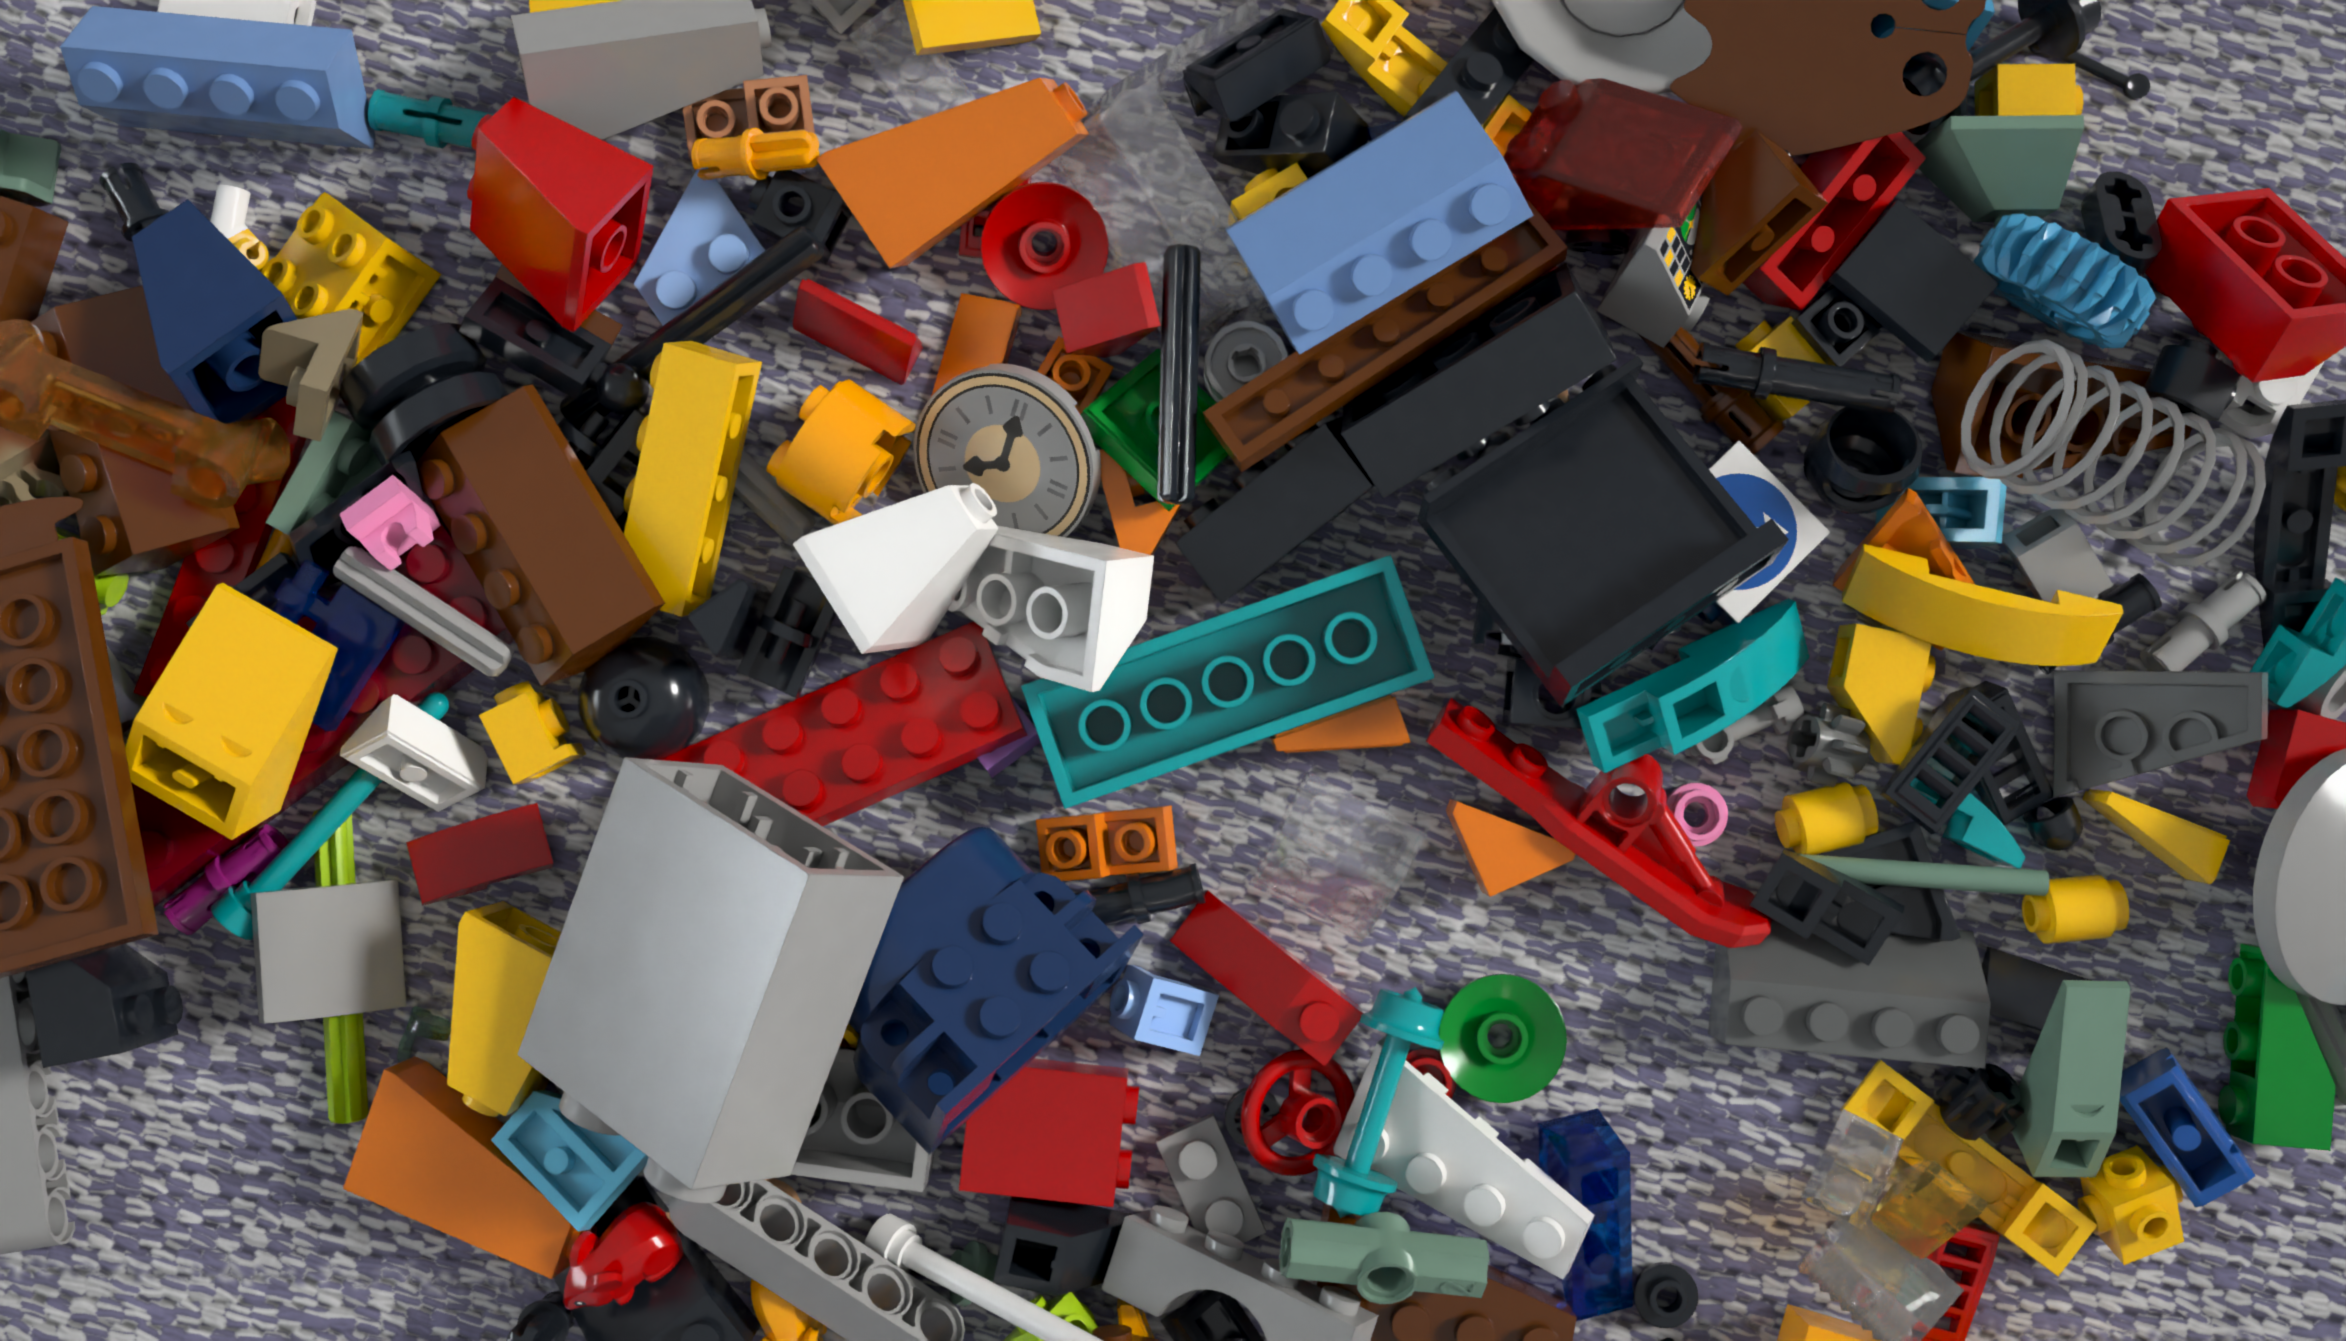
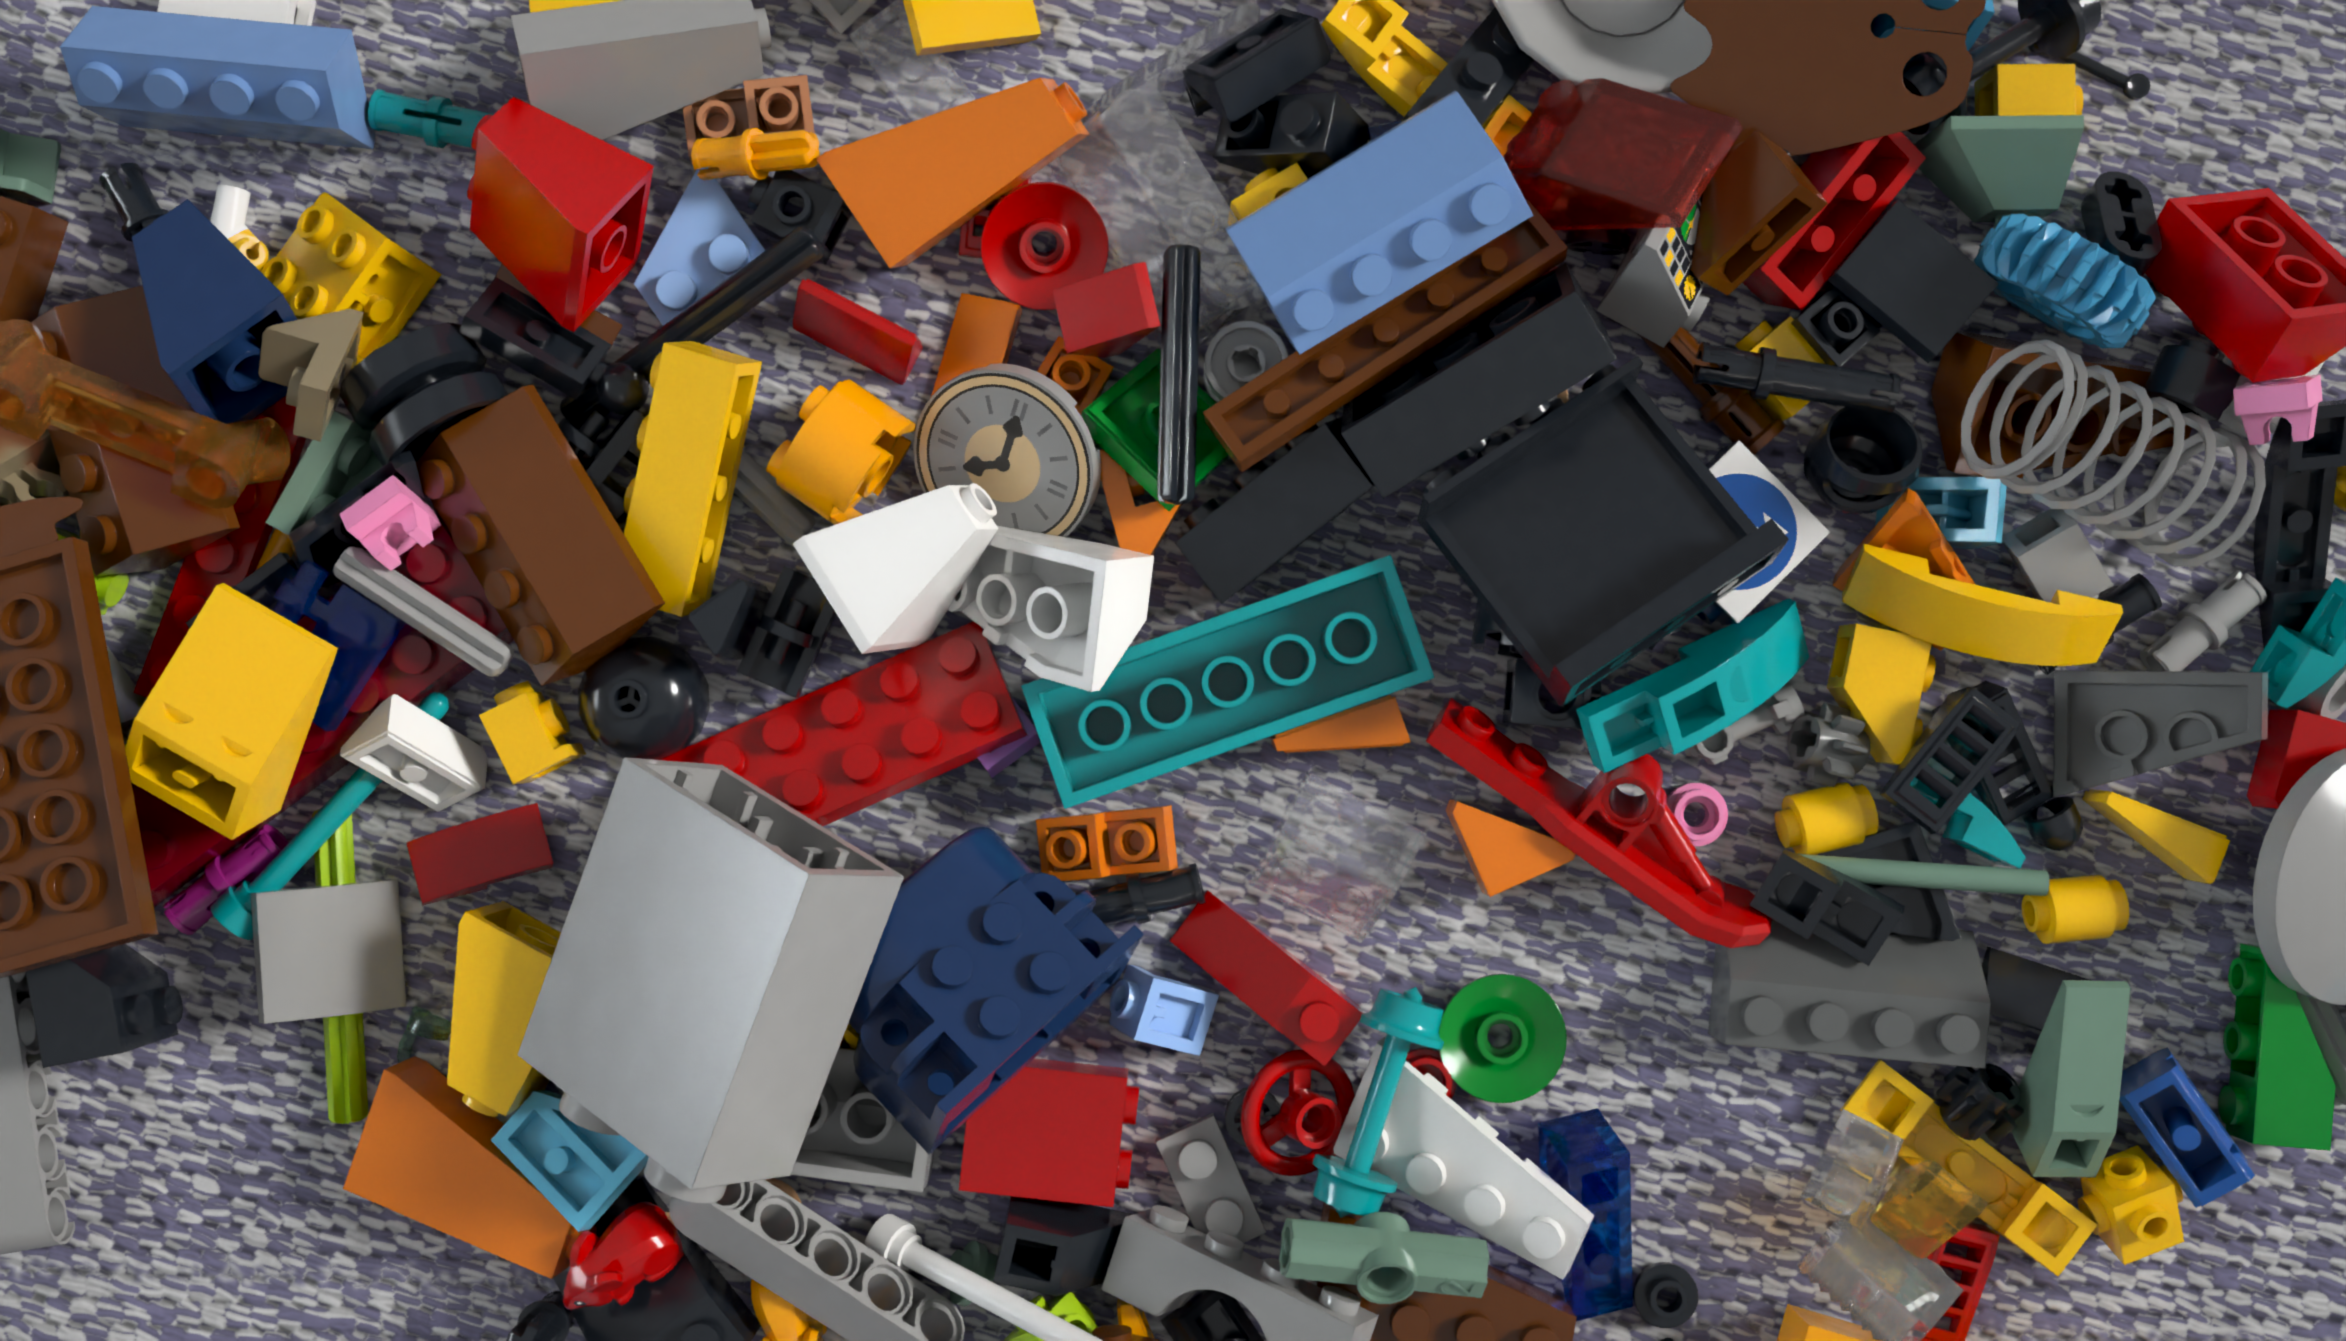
none -> bright pink tile [2233,374,2323,445]

